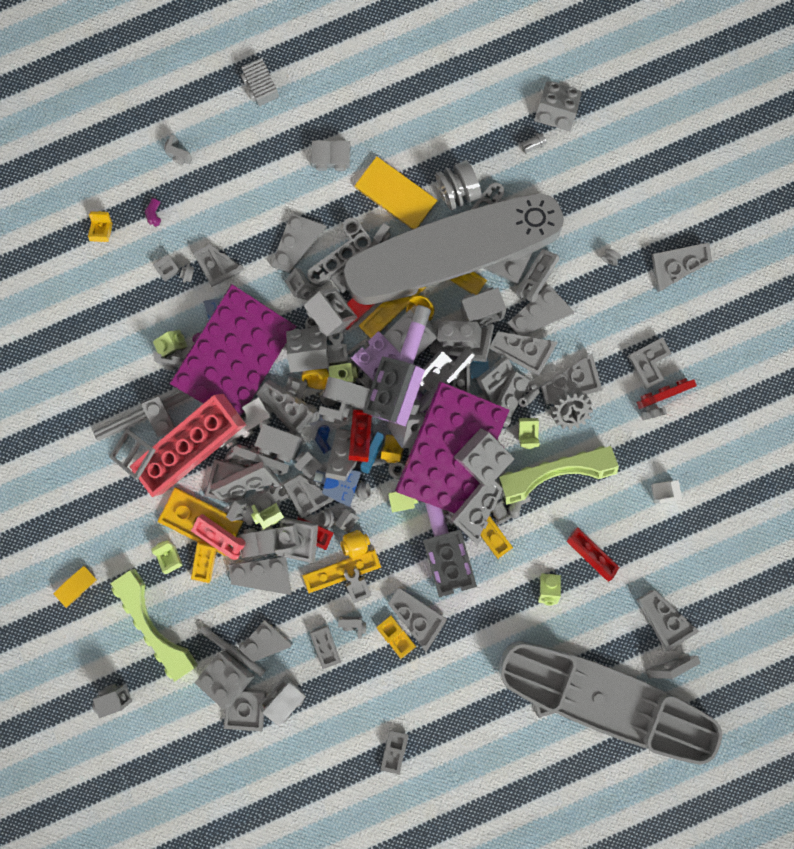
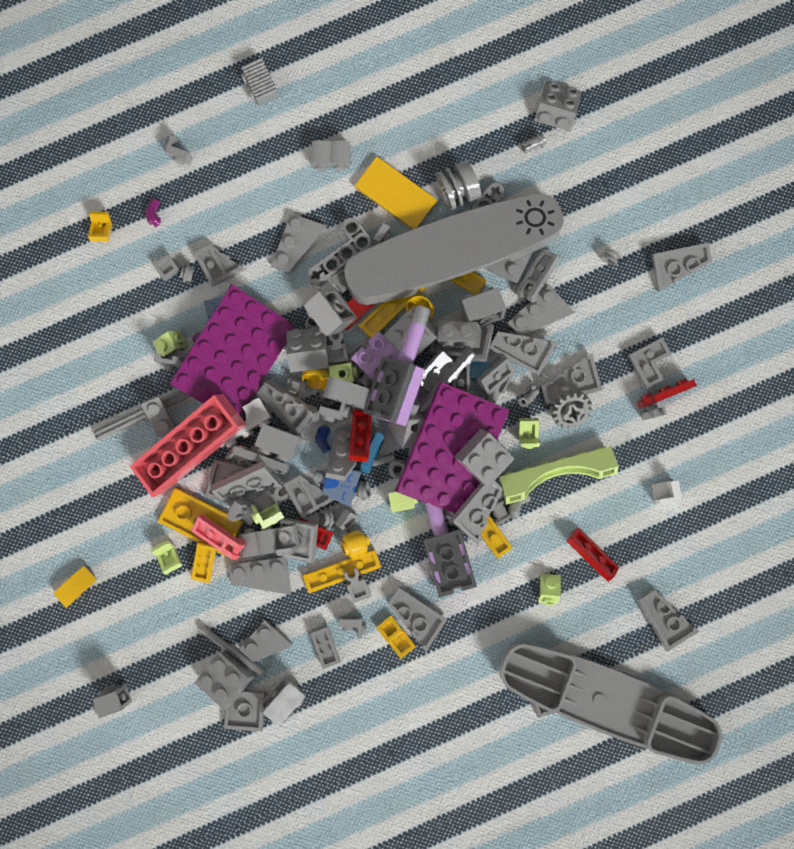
light grey window [109,428,156,480] -> none
yellowish green arch [110,569,198,682] -> none
light grey bracket [285,268,318,300] -> none
light grey bracket [294,452,322,478] -> none
light grey slope [380,731,409,775] -> none
yellow bracket [381,434,404,463] -> none
light grey plate [495,371,530,427] -> none
light grey wing [646,654,701,679] -> none

